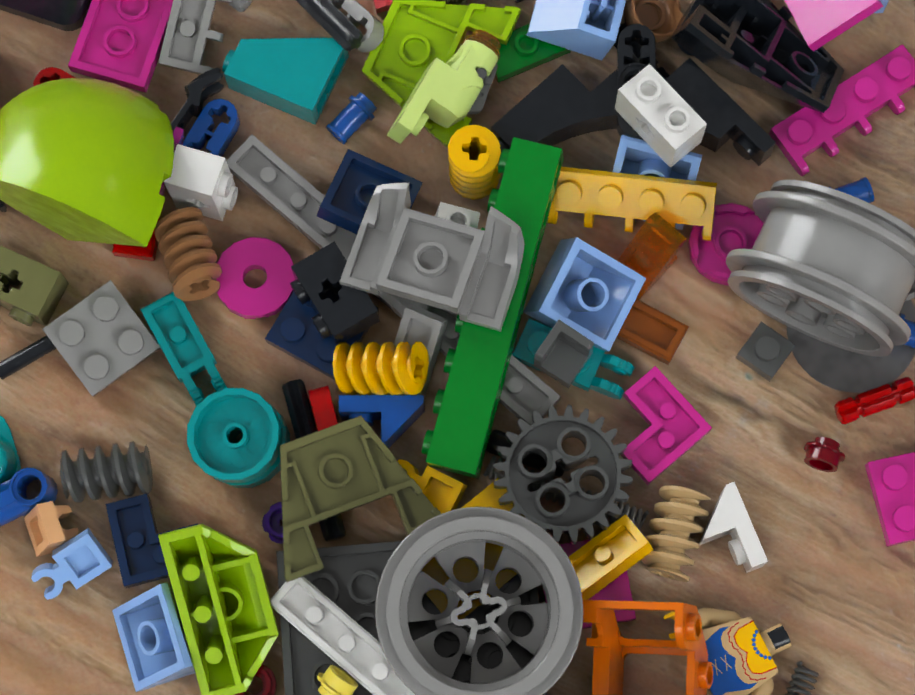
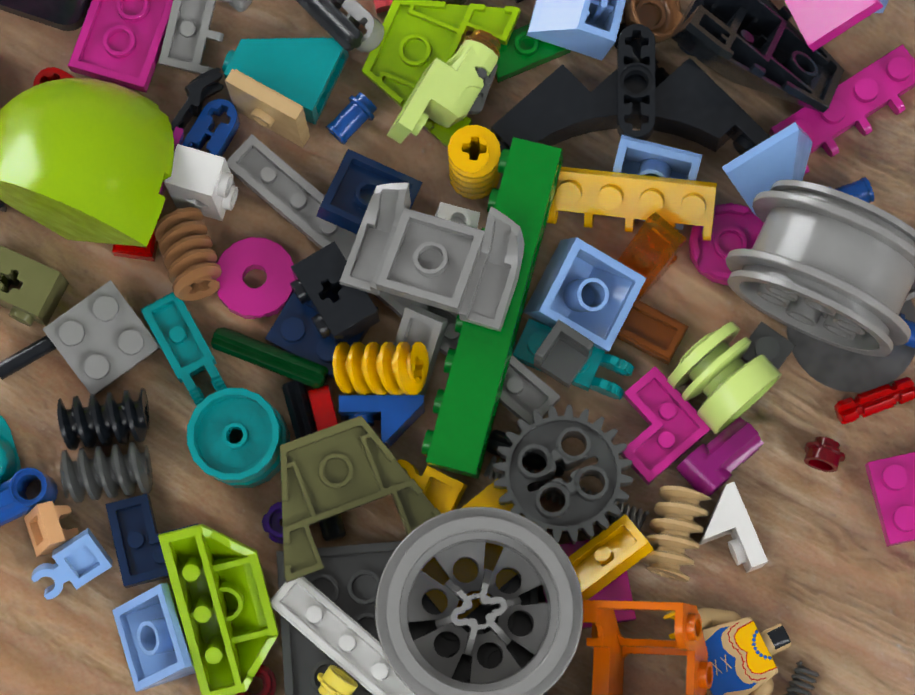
white brick [615,64,707,168] -> none
none -> black piece [57,388,150,450]
none -> dark green axle [211,327,329,388]
none -> tan plate [225,69,310,148]
none -> yellowish green wheel [667,322,782,434]
none -> magenta piece [676,417,764,497]
none -> light blue slope [722,122,813,218]

